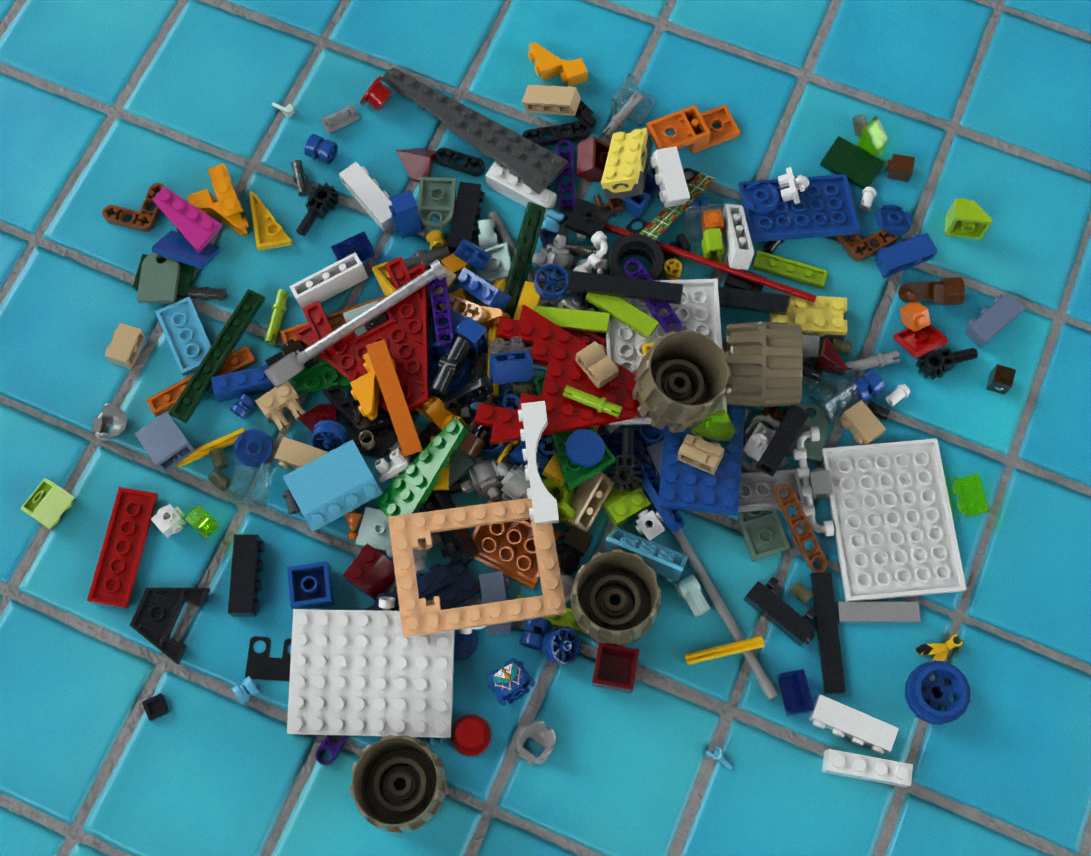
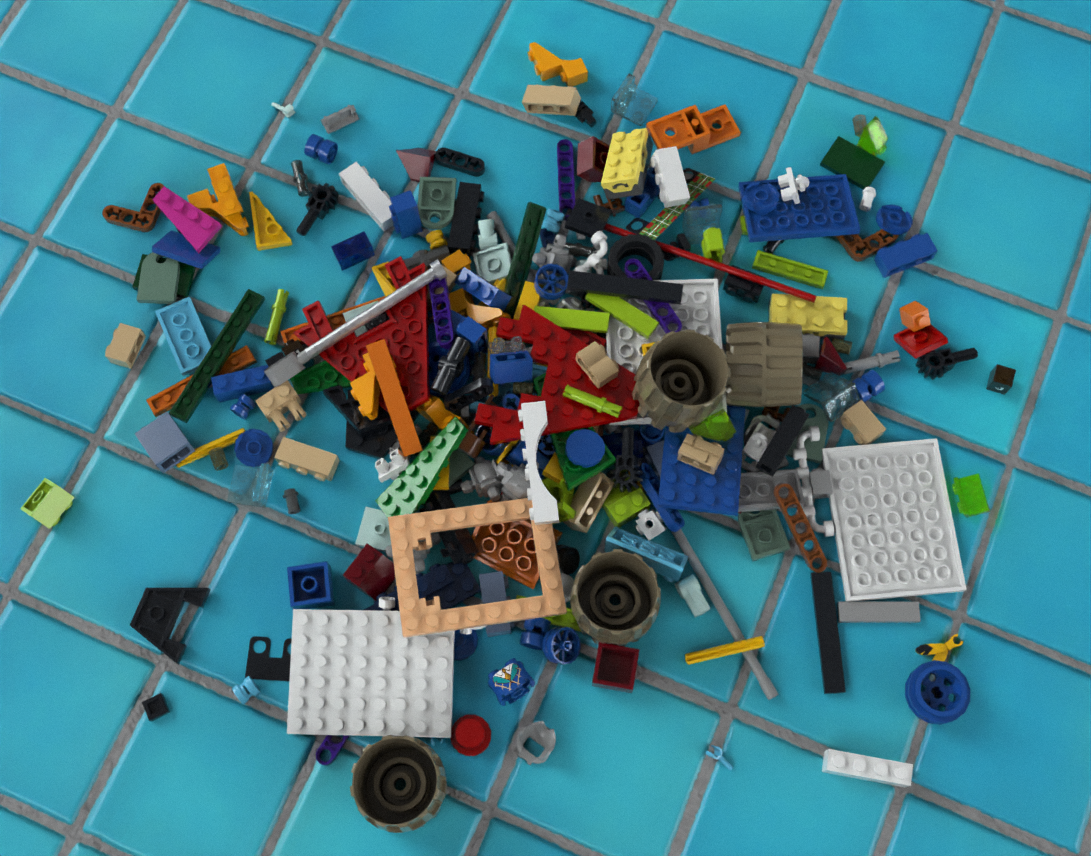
red plate [87,487,159,609] -> none
light grey helmet [91,403,127,441] -> none
white brick [151,504,186,538] -> none
clear neon green slope [185,505,219,539] -> none
clear smoke pin [187,286,227,301] -> none
olive piece [208,469,231,491] -> none
black brick [228,534,264,617] -> none
medium azure slope [283,439,382,532] -> none
white brick [289,253,369,311] -> none
dark red slope [298,403,339,434] -> none
blue wheel [311,420,348,452] -> none
orange piece [344,509,363,541] -> none
dark tan piece [359,430,375,450] -> none
red piece [360,76,393,111] -> none
dark grey wing [383,67,569,194] -> none
light nougat beam [439,294,487,324] -> none
blue hips [454,238,492,271] -> none
white brick [485,162,557,218] -> none
black beam [522,121,590,146] -> none
dark brown brick [561,525,593,557] -> none
light grey pin [602,91,644,139] -> none
yellow wheel [663,259,682,280] -> none
orange brick [701,209,724,233] -> none
black tile [718,287,790,315] -> none
white brick [722,204,754,270] -> none
black brick [743,577,817,646] -> none
clear blue panel [777,669,814,717] -> none
olive piece [789,580,814,604] -> none
white brick [808,695,899,755] -> none
black pin [867,401,891,421] -> none
reddish brown brick [885,154,915,182] -> none
white pin [885,384,910,407] -> none
reddish brown piece [898,277,965,306] -> none
lime slope [945,198,992,240] -> none
sand blue brick [964,292,1025,348] -> none

